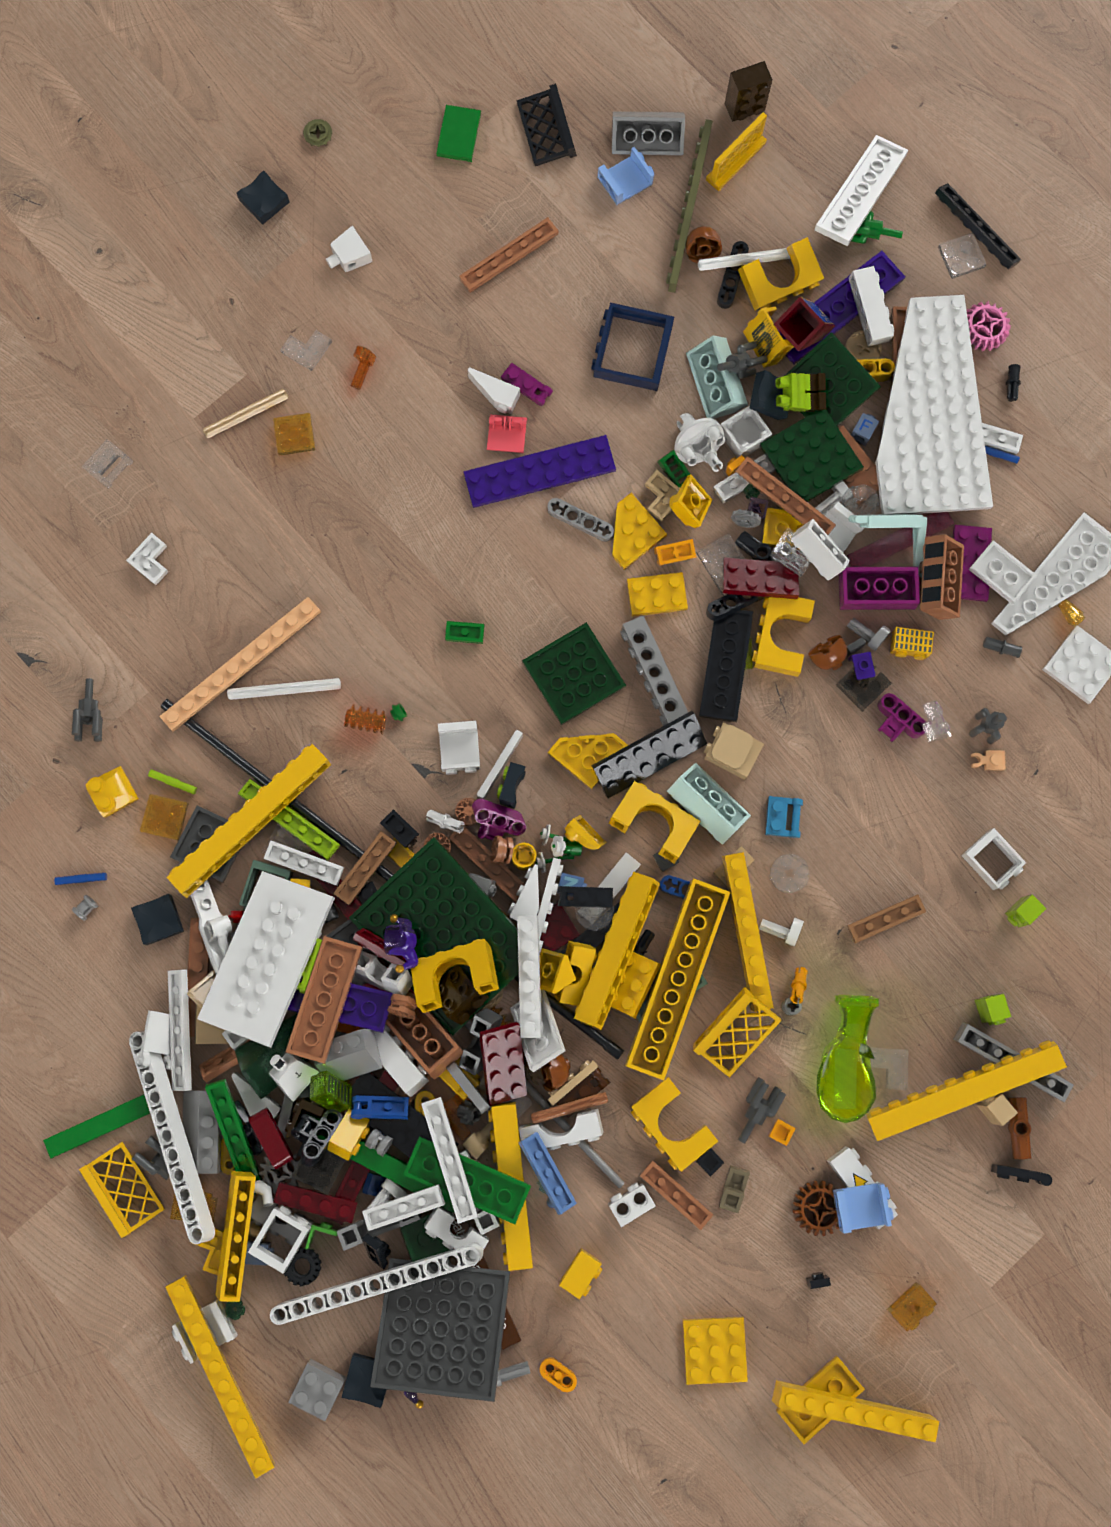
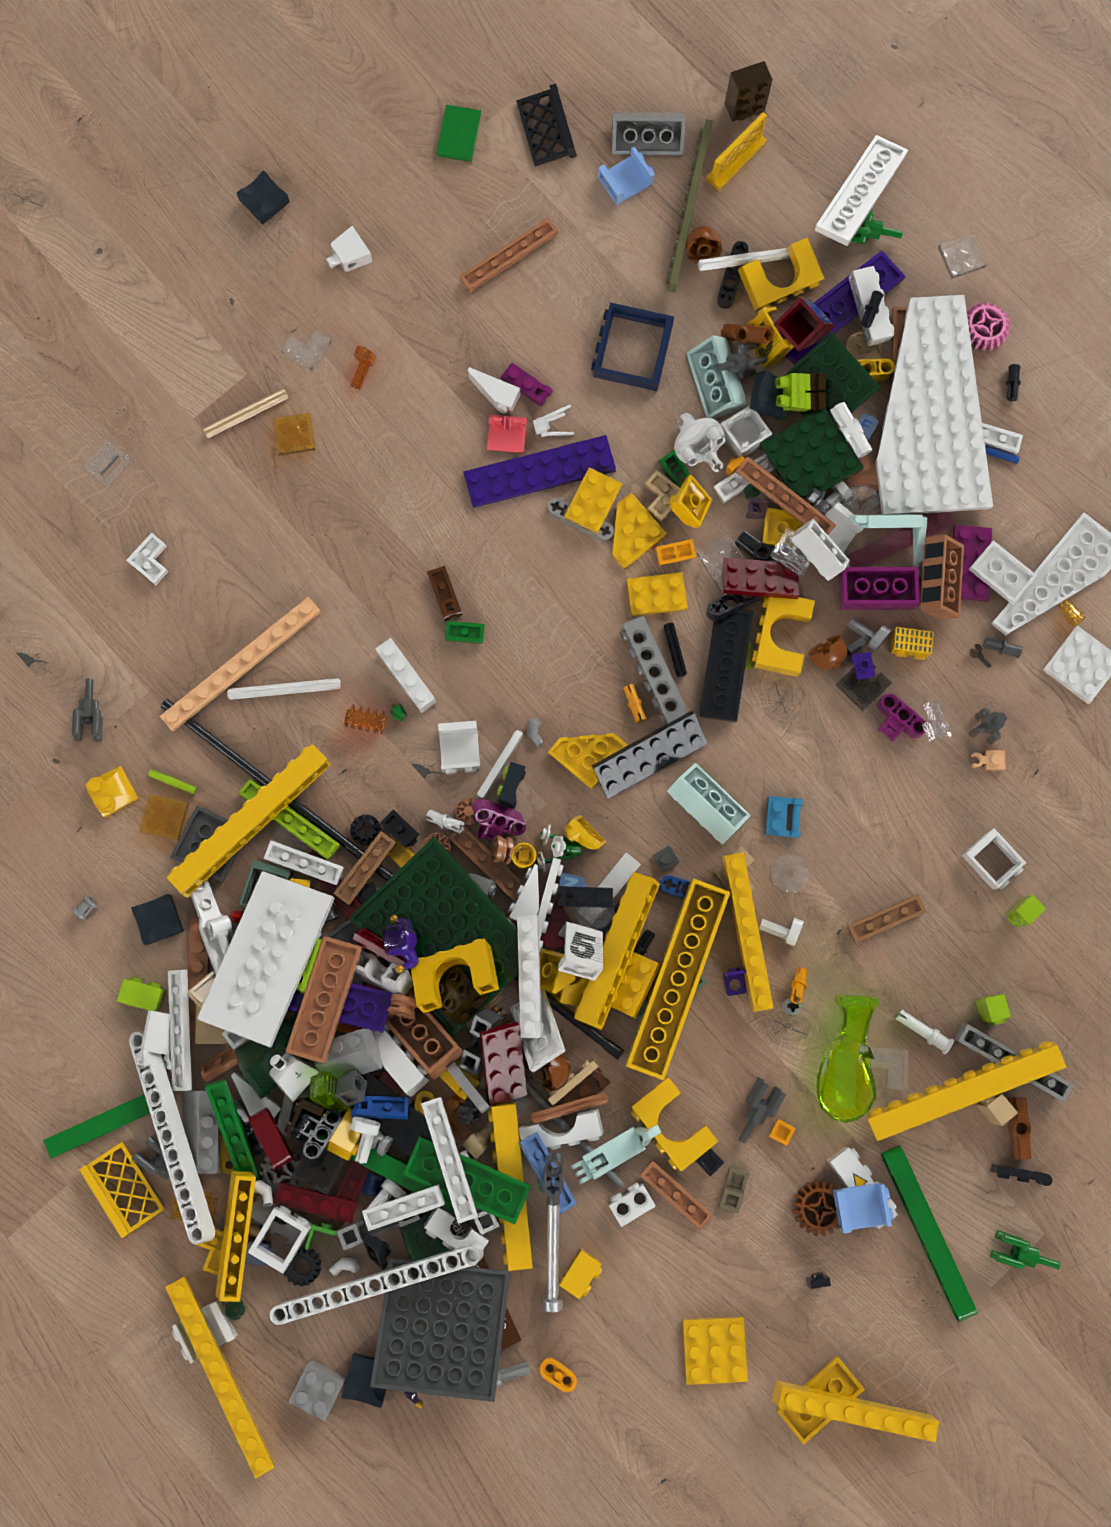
blue piece [54,872,107,885] -> none
olive gear [303,119,333,147] -> none
dark green plate [522,622,626,725] -> none
yellow arch [608,781,701,864] -> none
yellow fence [693,987,781,1078] -> none
tan brick [704,722,764,780] -> none
light grey gear [731,509,761,528] -> none
clear yellow brick [886,1282,937,1332] -> none
black plate [935,183,1021,270] -> none
none -> lime brick [116,976,166,1012]
none -> white arm [329,1257,360,1277]
none -> dark grey brick [335,1070,367,1107]
none -> black gear [350,814,381,845]
none -> white piece [350,1117,381,1164]
none -> white brick [375,638,436,714]
none -> reddish brown plate [427,565,462,621]
none -> light grey arm [526,718,544,747]
none -> white plant [533,404,574,437]
none -> flat silver piece [542,1152,564,1312]
none -> white panel [558,922,603,981]
none -> yellow plate [564,467,623,534]
none -> light aqua hinge [570,1125,661,1185]
none -> light orange pin [623,684,647,724]
none -> black axle [664,622,687,677]
none -> dark orange piece [721,324,773,343]
none -> dark purple bracket [723,967,746,996]
none -> dark grey piece [805,488,832,512]
none -> white piece [830,402,872,459]
none -> black axle [861,291,884,328]
none -> green beam [881,1145,978,1322]
none -> white pin [895,1009,954,1055]
none -> clear smoke hand [970,644,992,668]
none -> green plant [990,1230,1061,1270]

